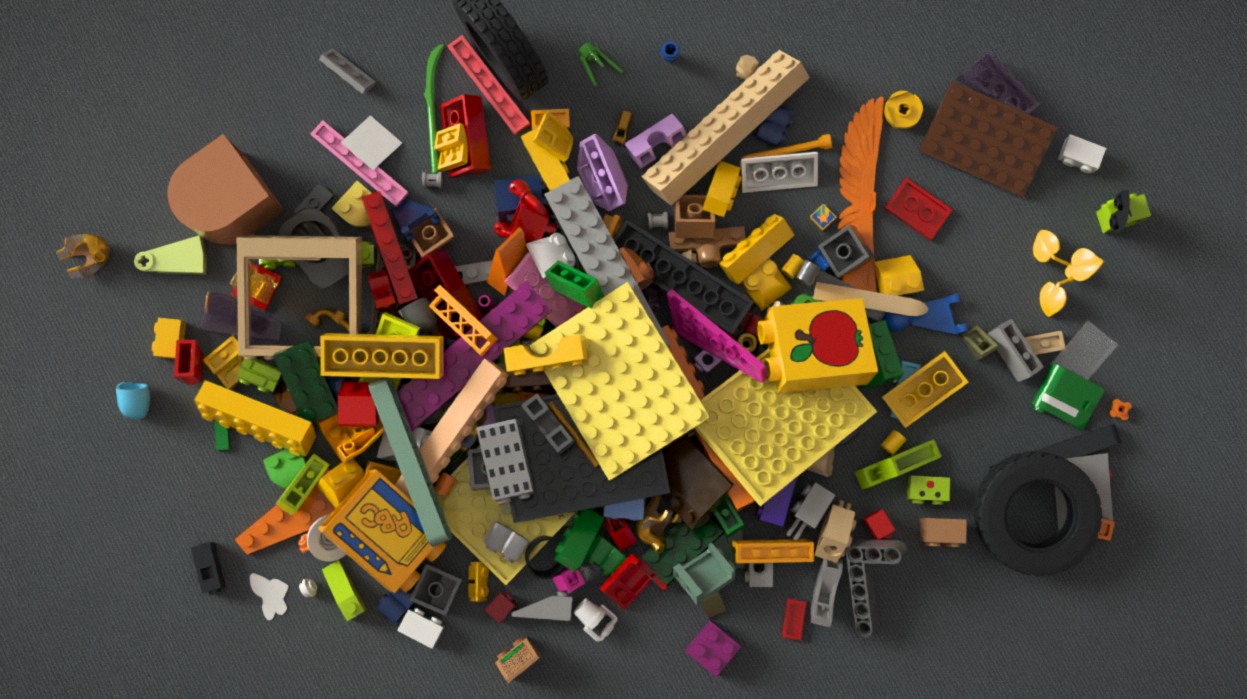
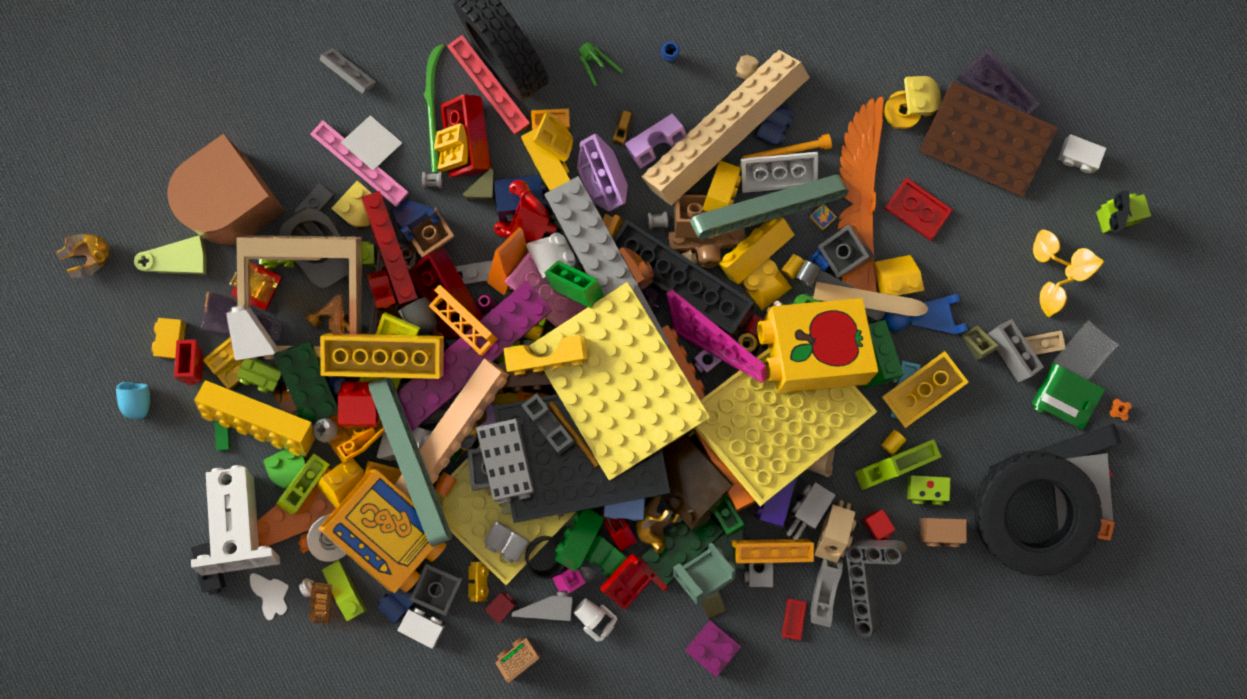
none -> white brick [191,465,280,576]
none -> white slope [226,306,278,360]
none -> clear orange slope [310,582,332,624]
none -> light grey piece [313,418,338,443]
none -> clear orange slope [316,294,343,335]
none -> olive slope [463,169,495,201]
none -> sand green beam [690,174,849,240]
none -> light yellow slope [904,76,942,117]

